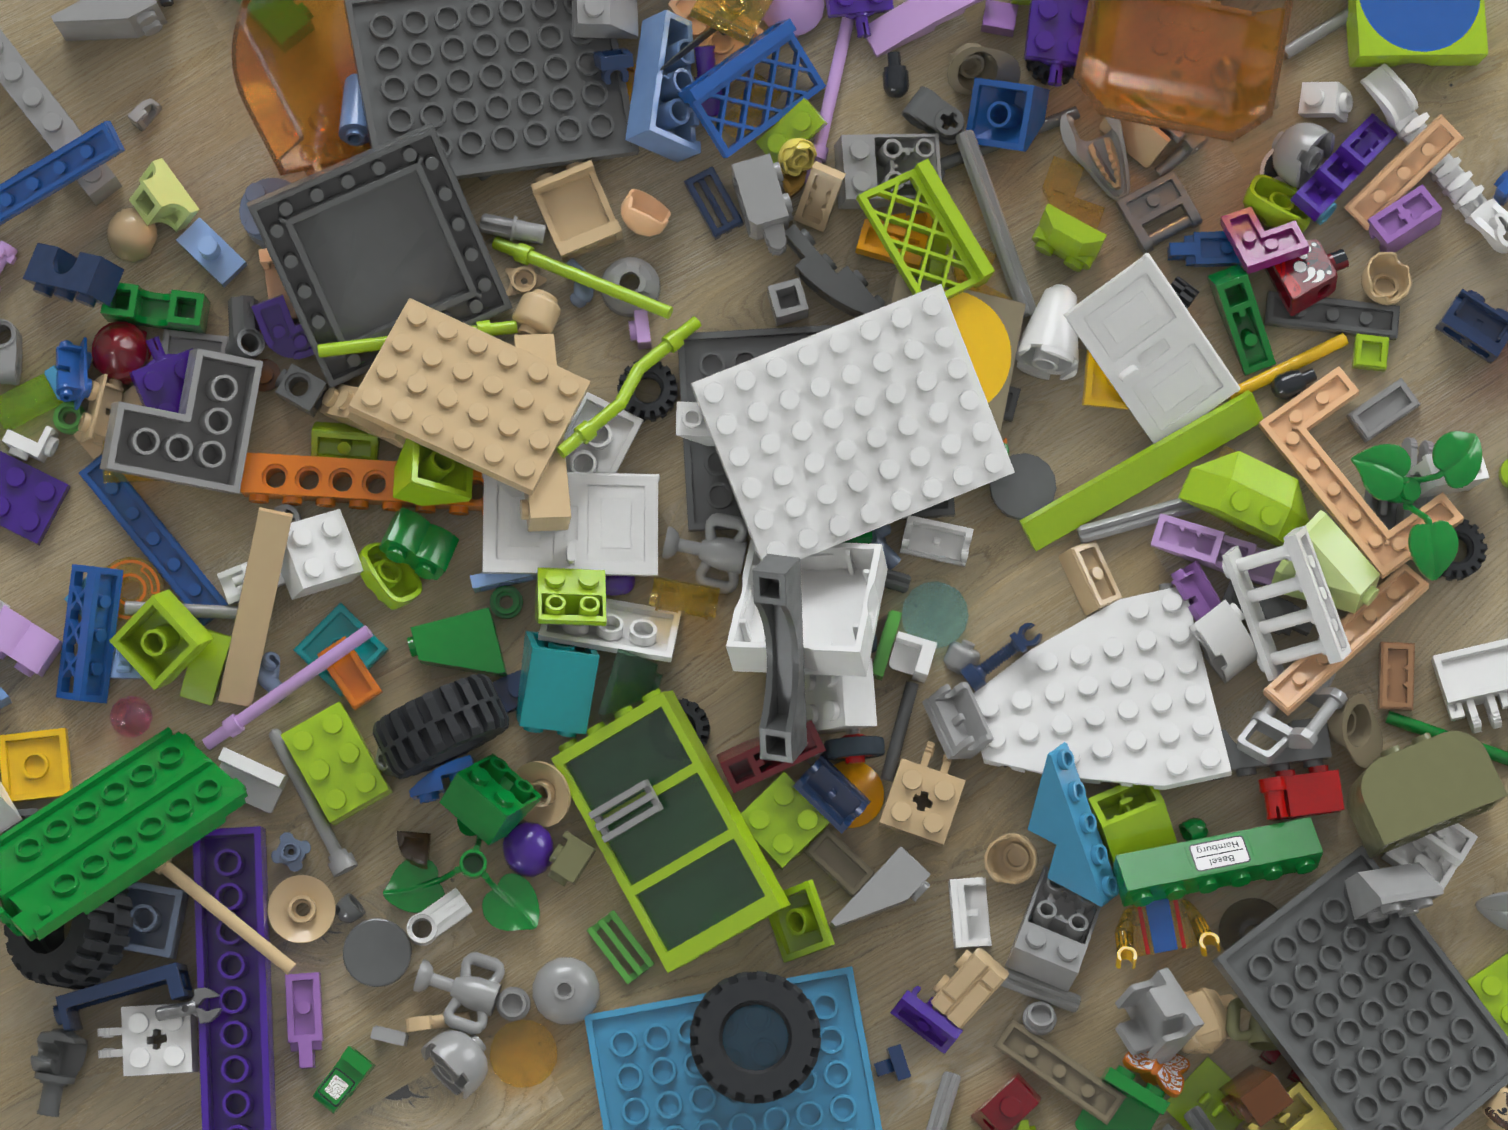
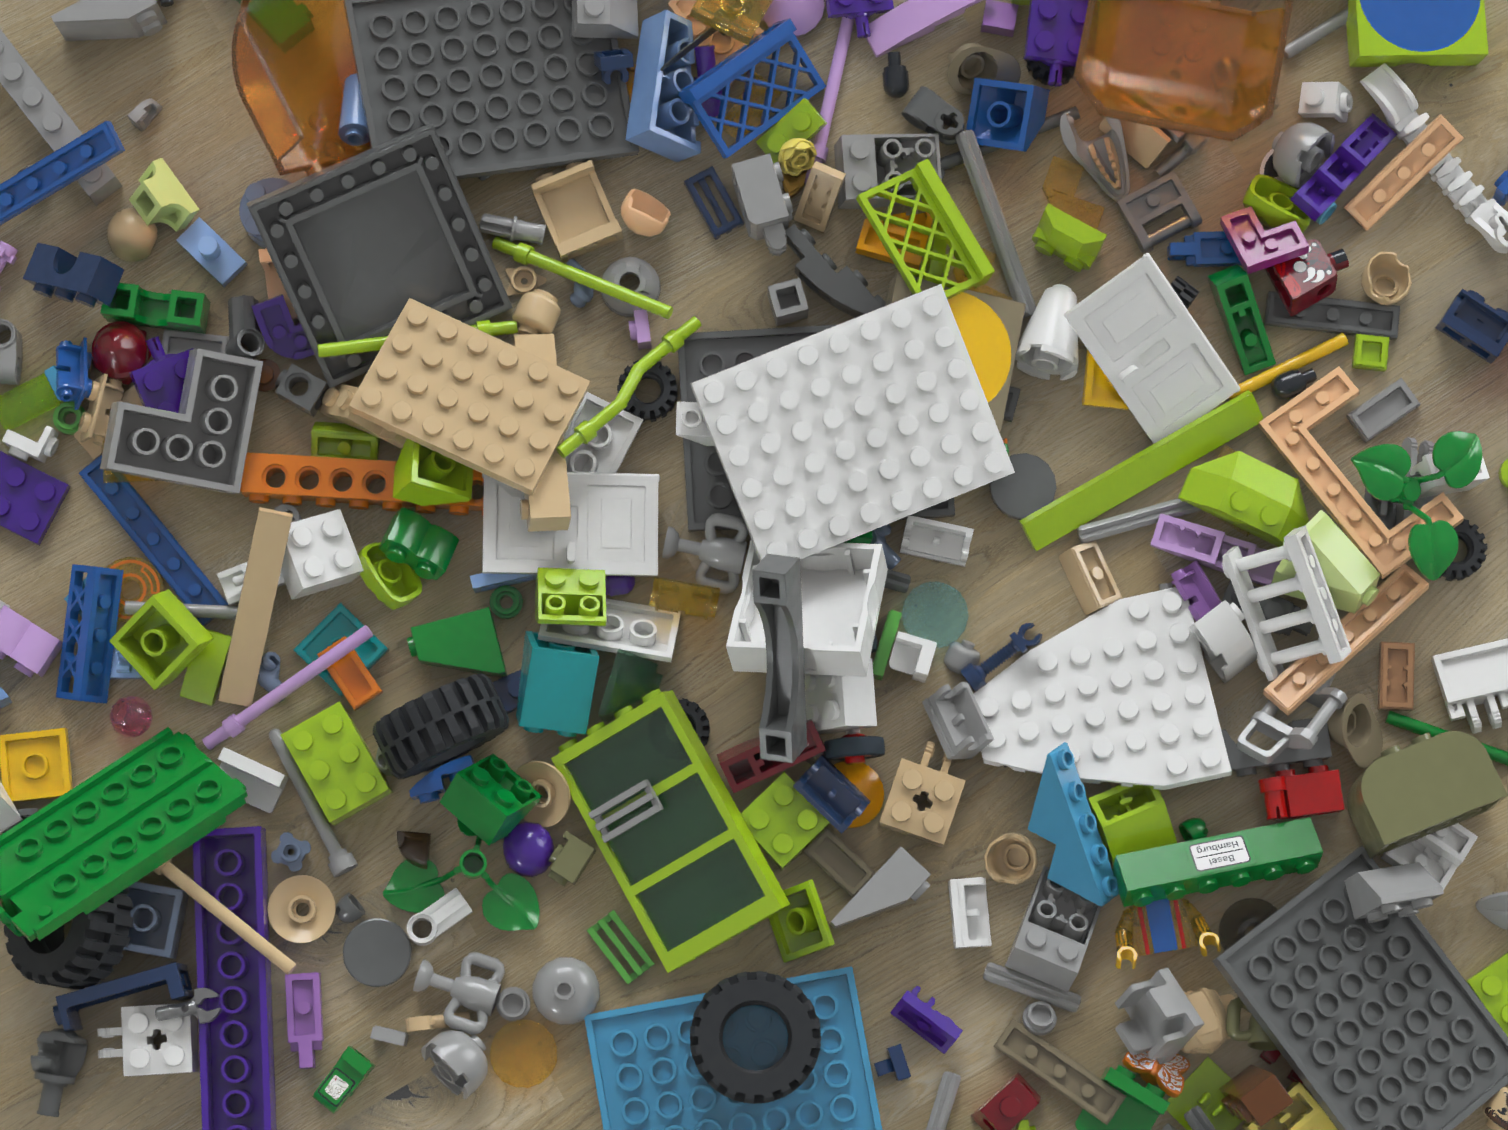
dark grey bar [880,681,919,782] -> none
tan brick [930,947,1009,1029] -> none
medium lavender hinge [1368,184,1442,253] -> none

